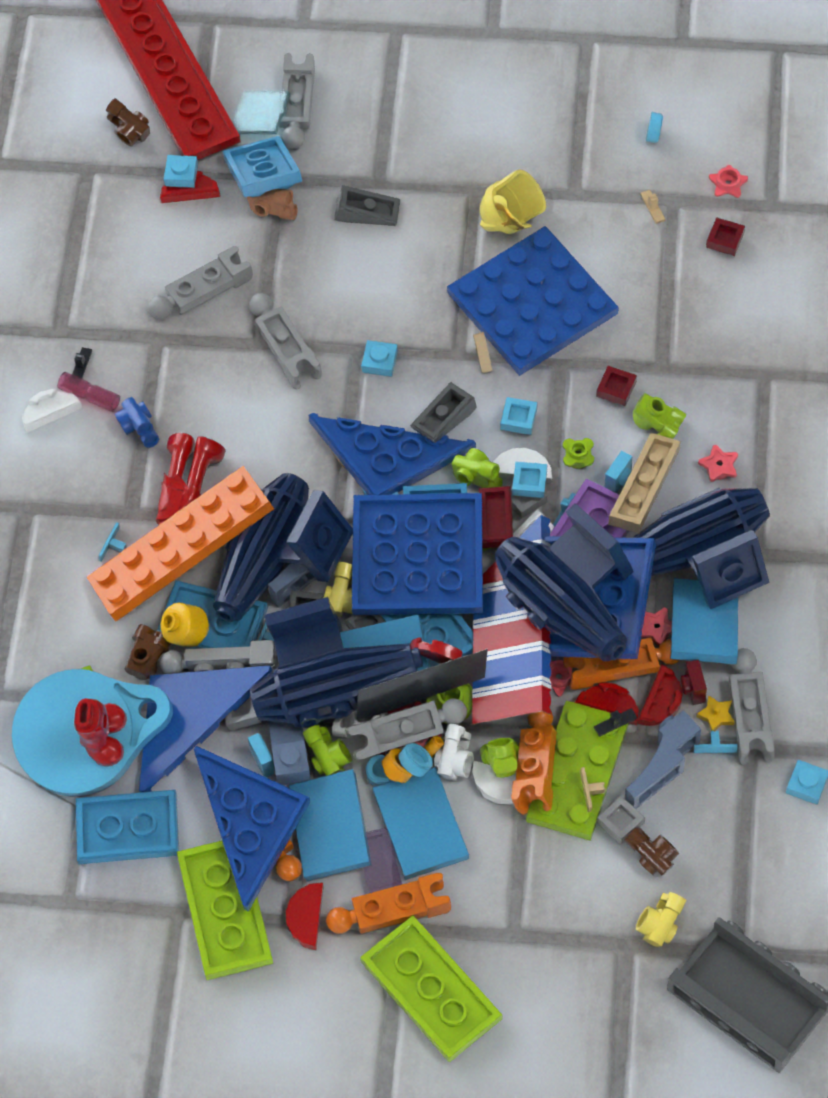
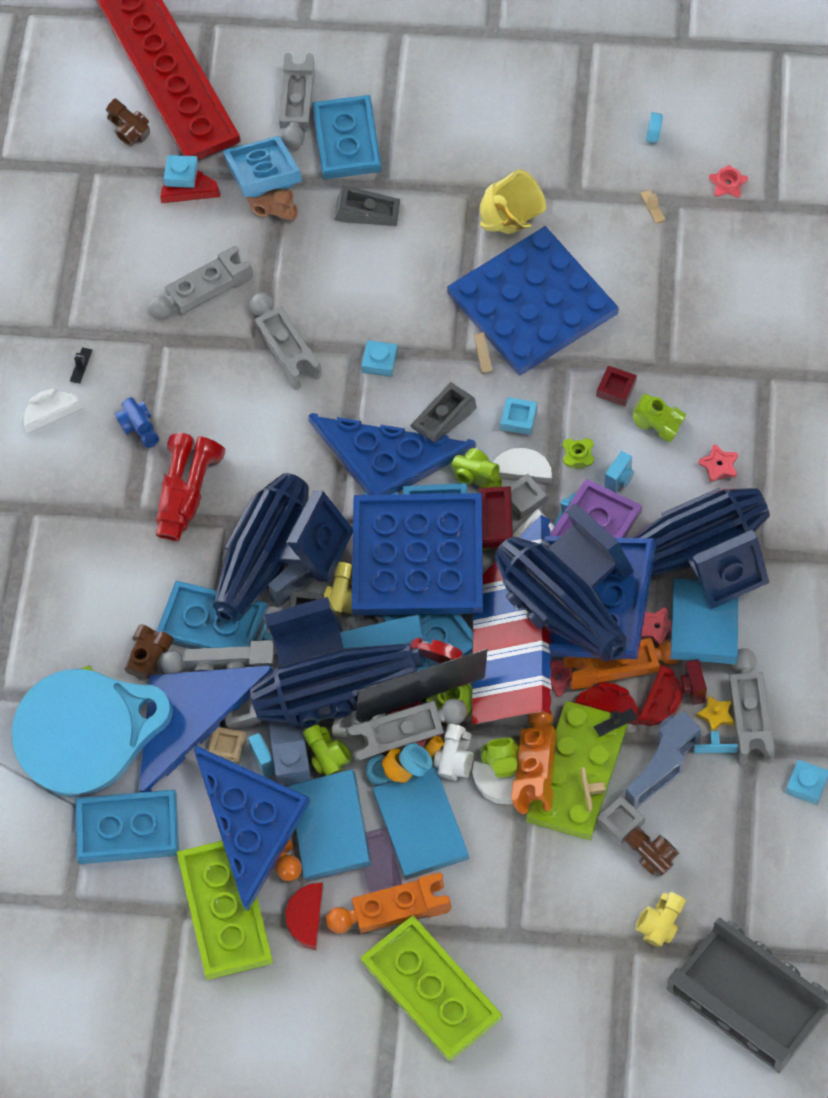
clear pink piece [57,372,120,412] -> none
red piece [74,698,127,766] -> none
orange plate [87,466,274,622] -> none
medium azure piece [98,522,127,562] -> none
yellow head [160,602,209,648] -> none
clear light blue piece [233,91,291,135] -> none
medium azure plate [512,462,547,498] -> none
tan plate [608,433,681,533] -> none
dark red plate [706,217,745,256] -> none
none -> tan tile [208,727,247,765]
none -> dark azure tile [312,95,382,180]

